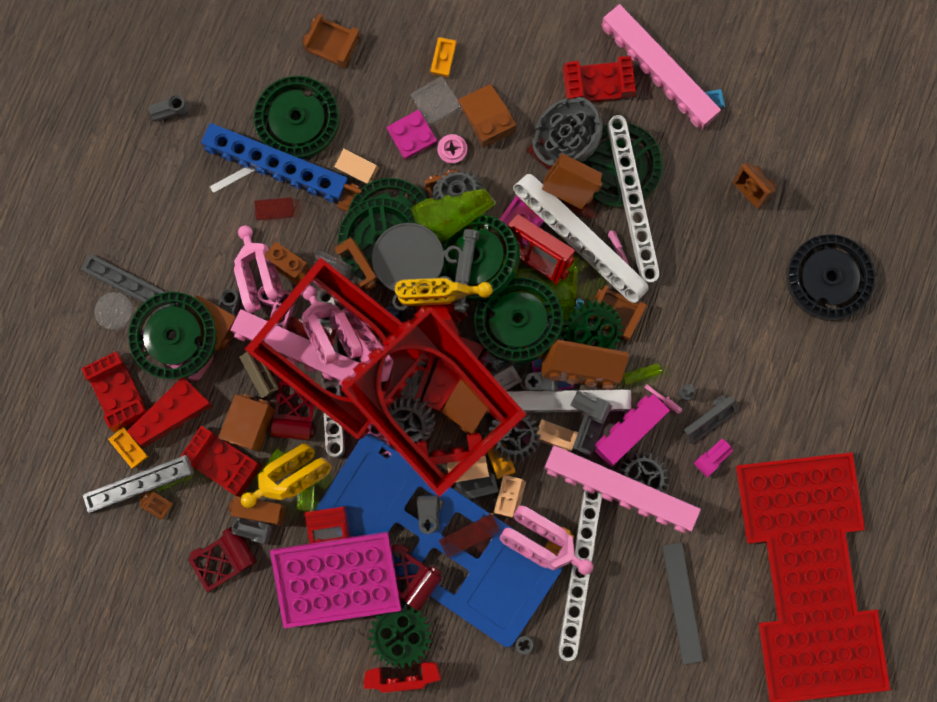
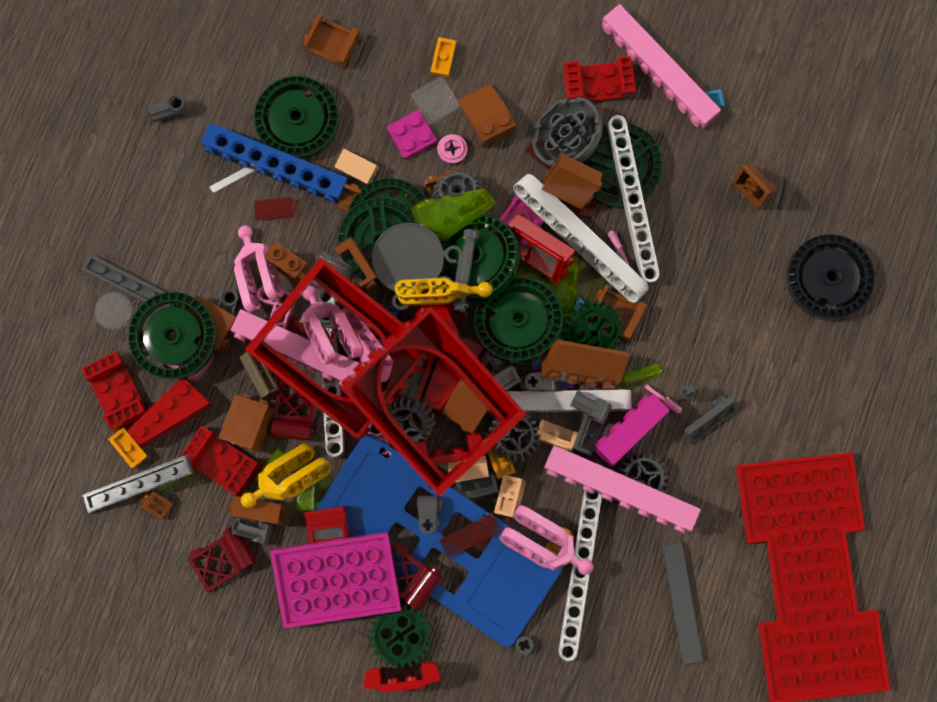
dark pink piece [693,439,733,477] -> none

